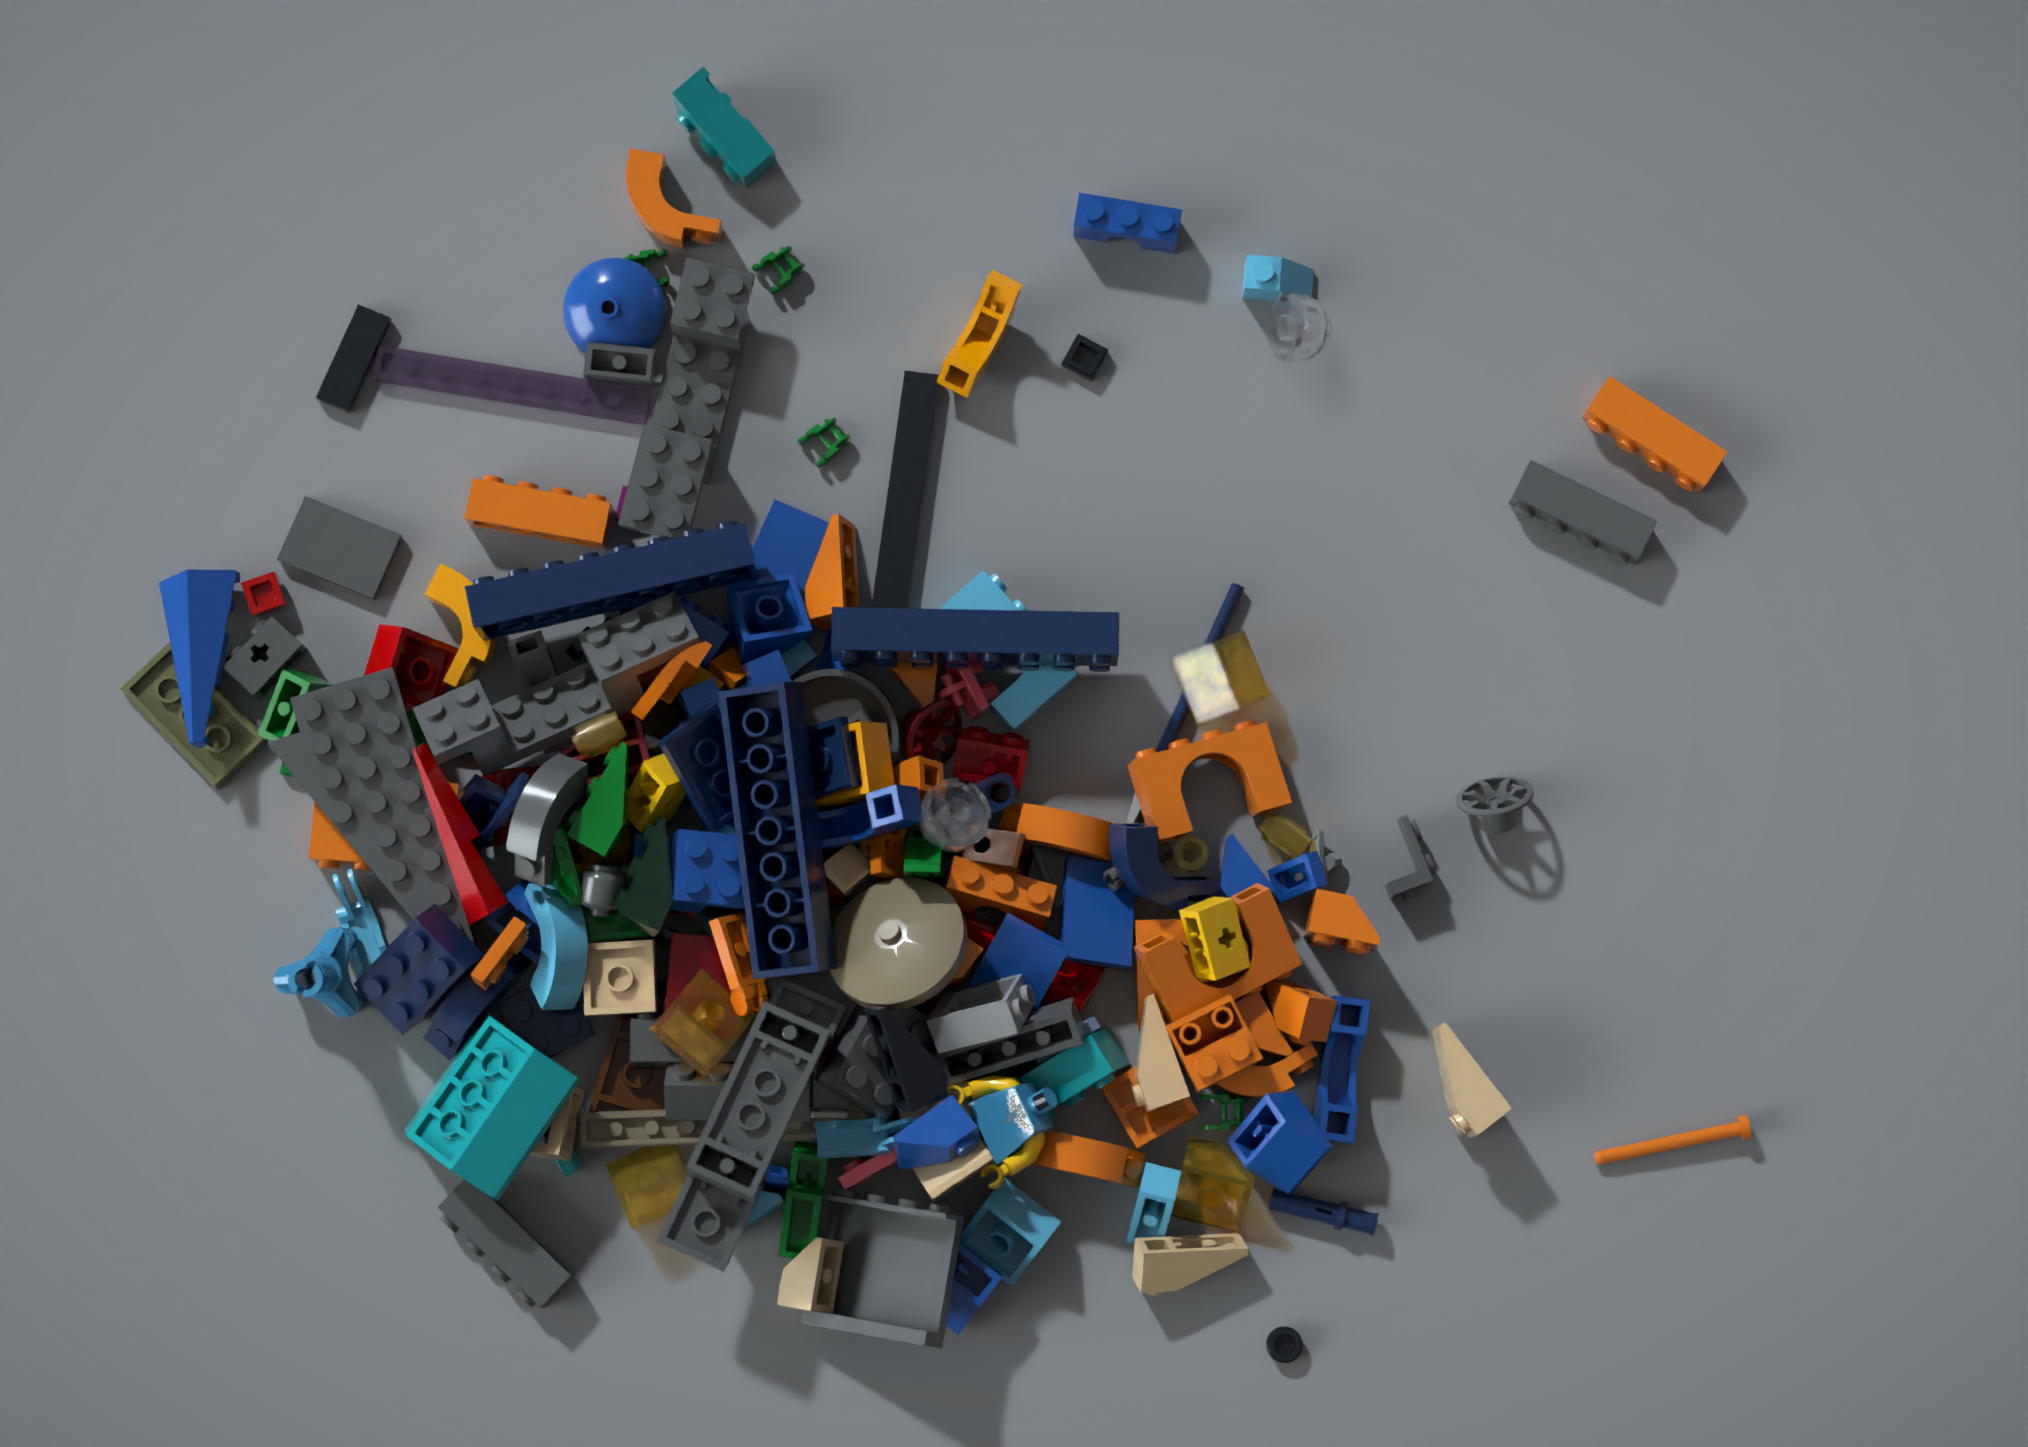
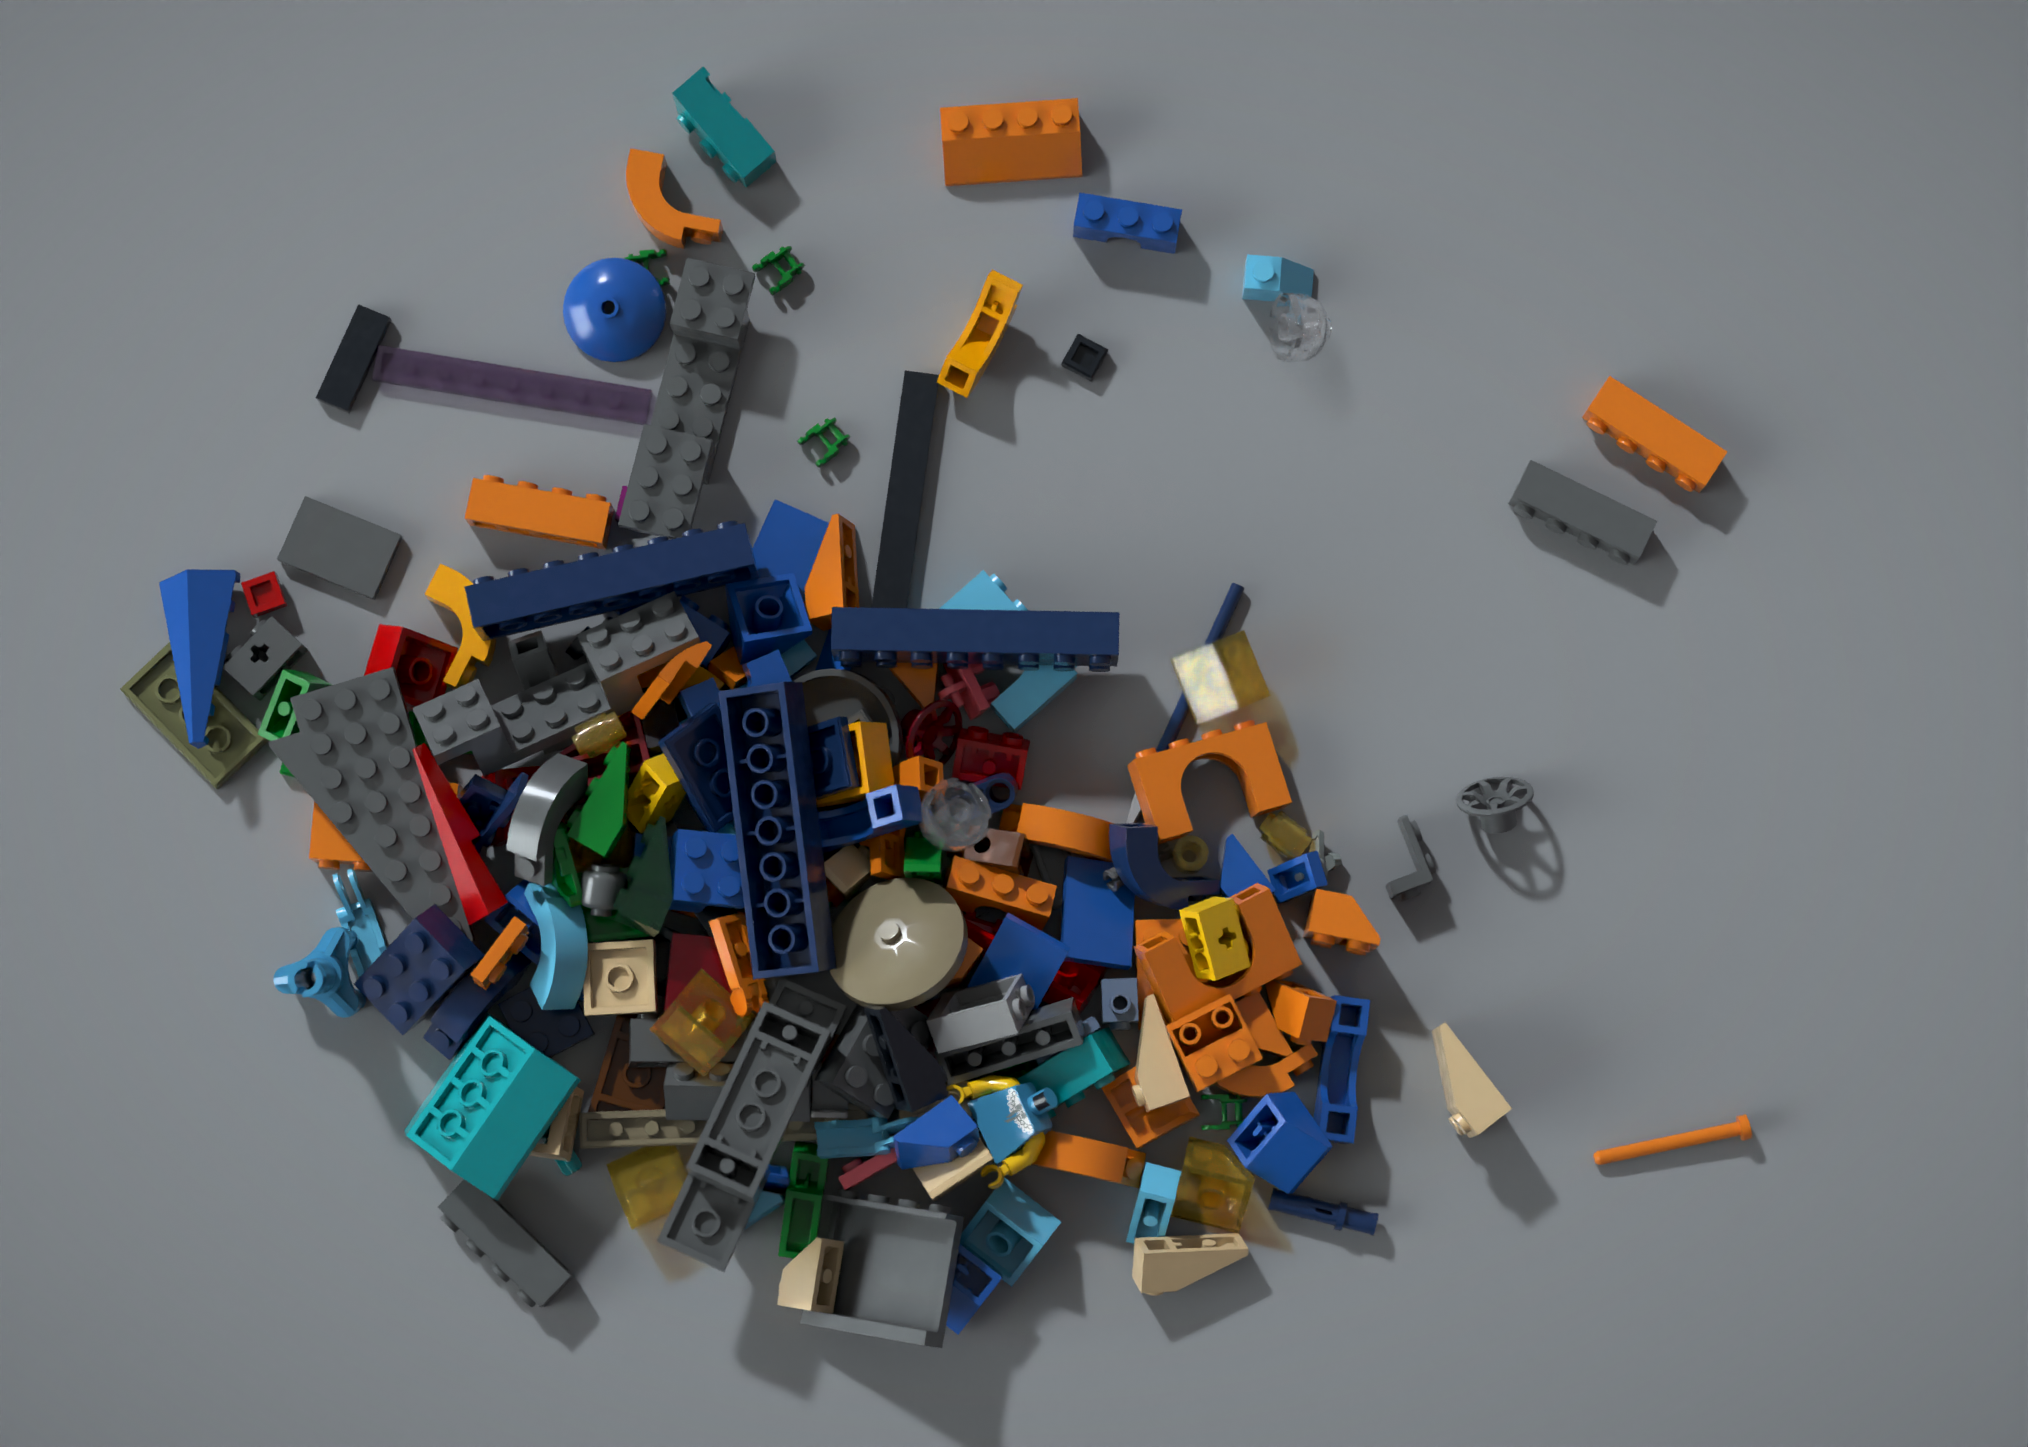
dark grey slope [583,342,657,387] -> none
black tile [1266,1326,1303,1363] -> none
none -> orange slope [940,98,1082,186]
none -> sand blue brick [1100,978,1139,1031]

